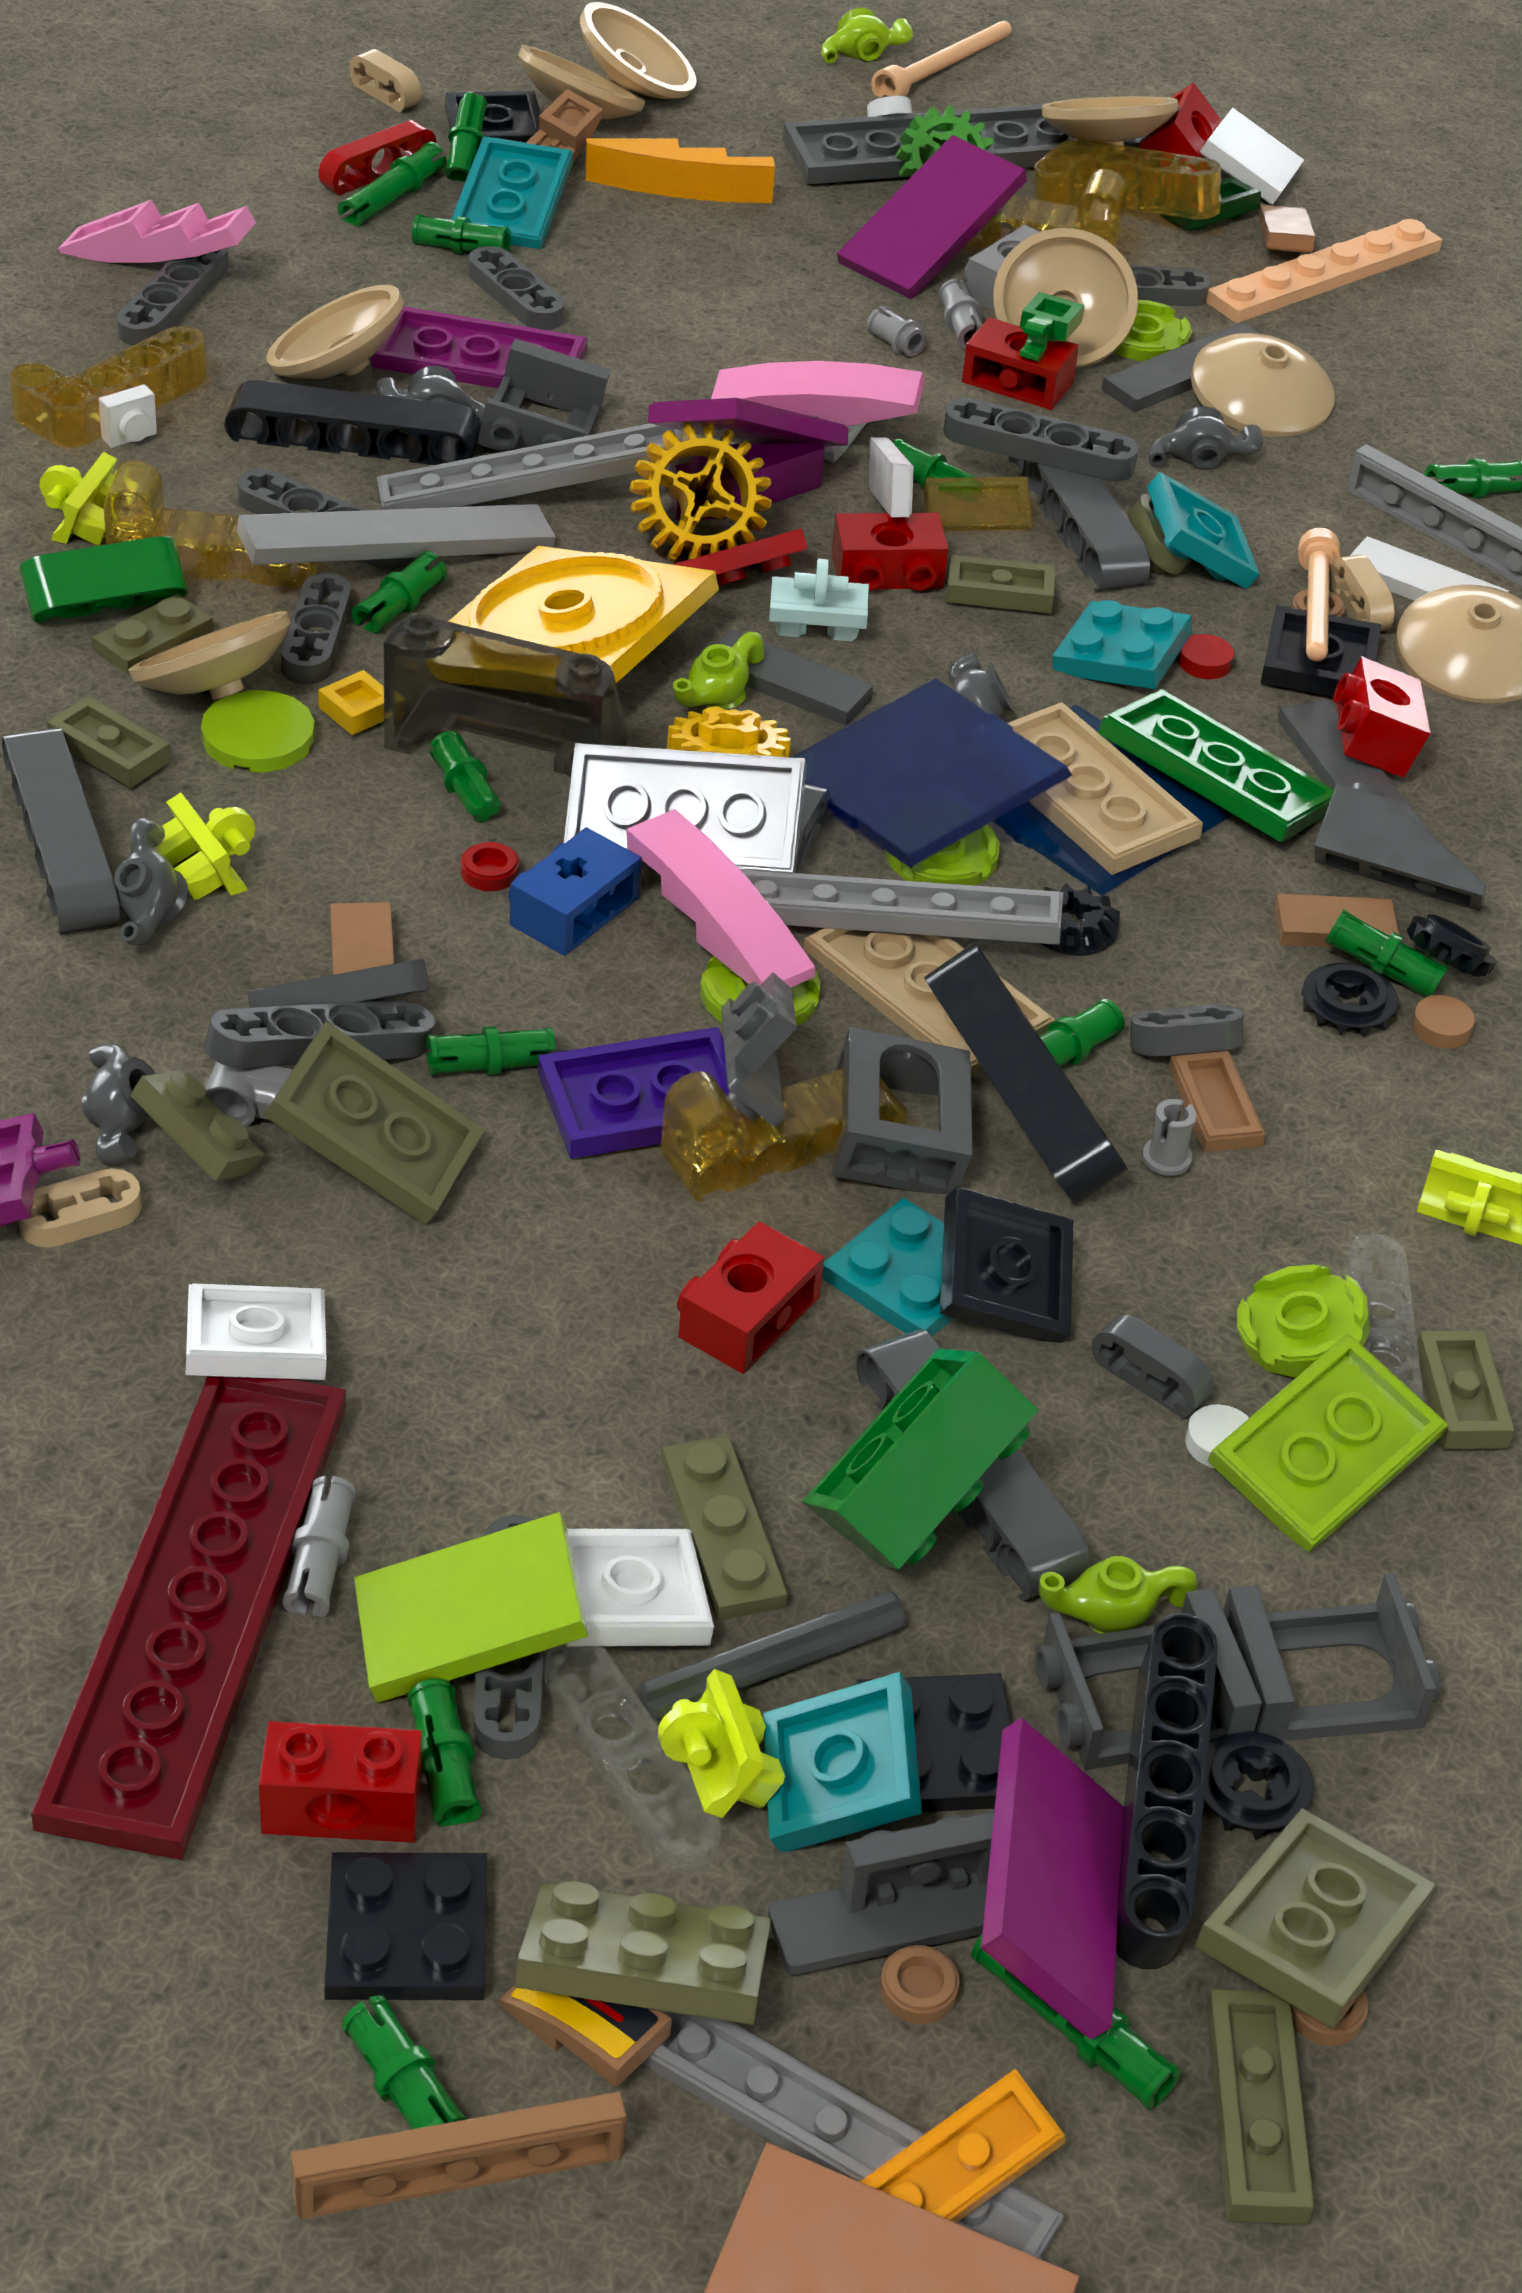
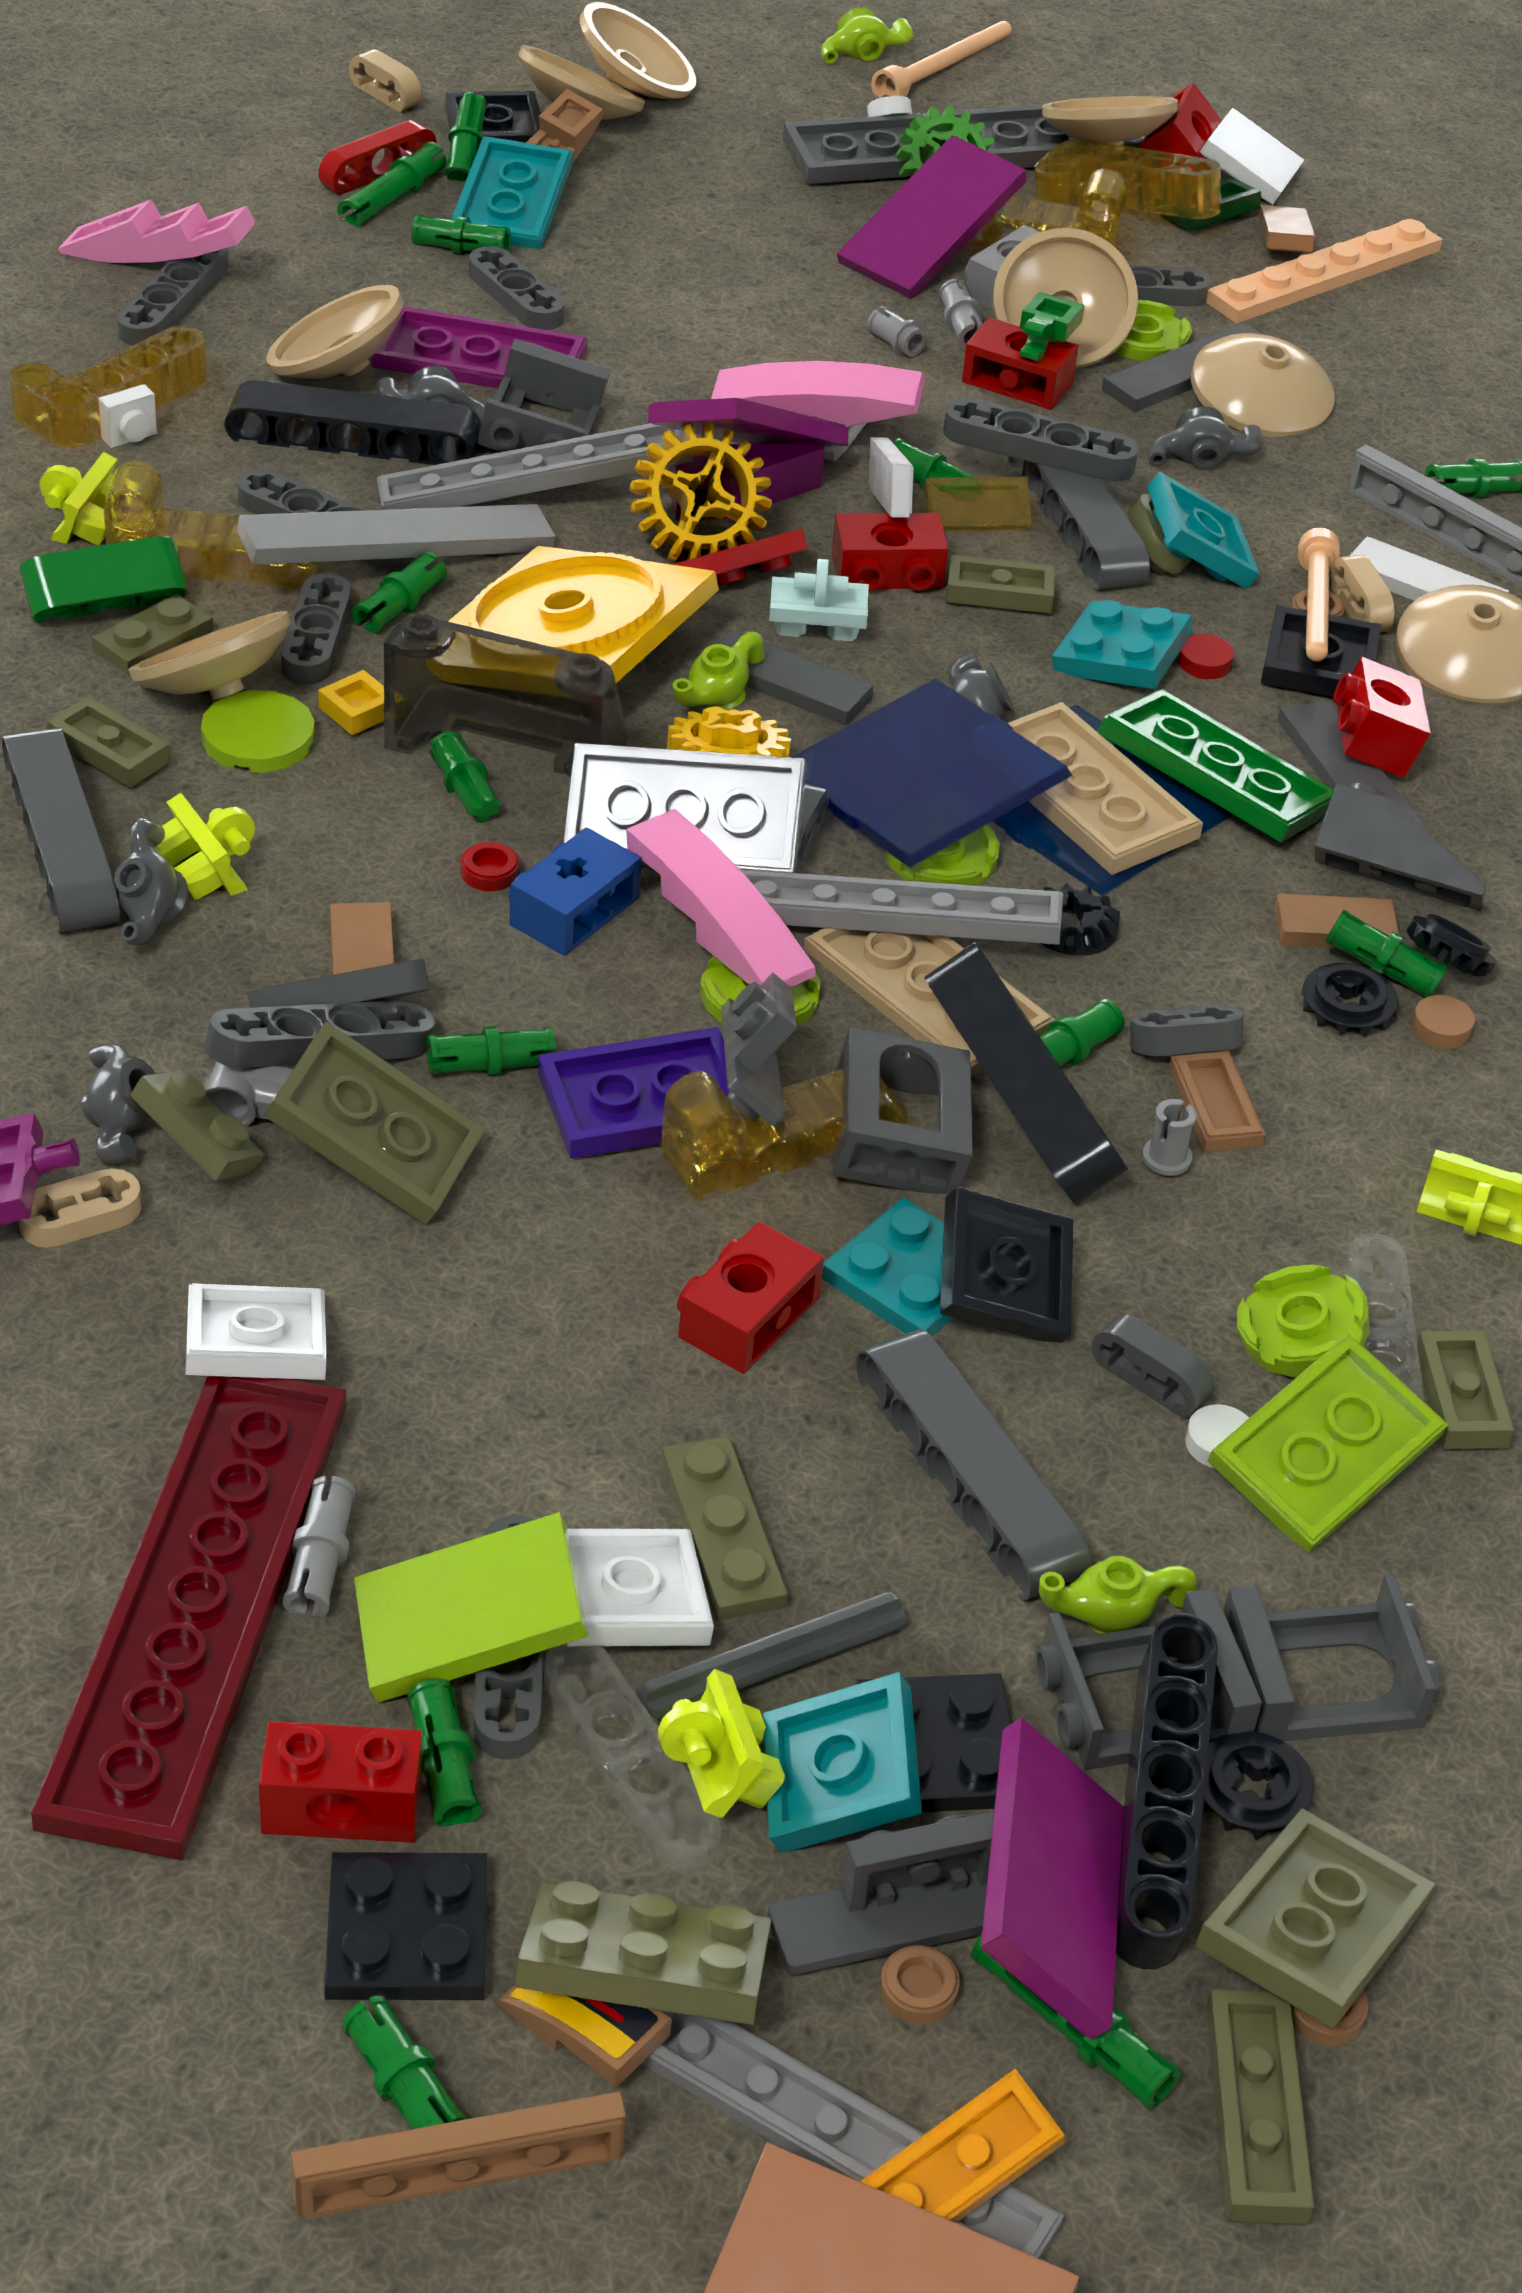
light orange slope [585,138,775,203] -> none
green slope [801,1348,1039,1570] -> none

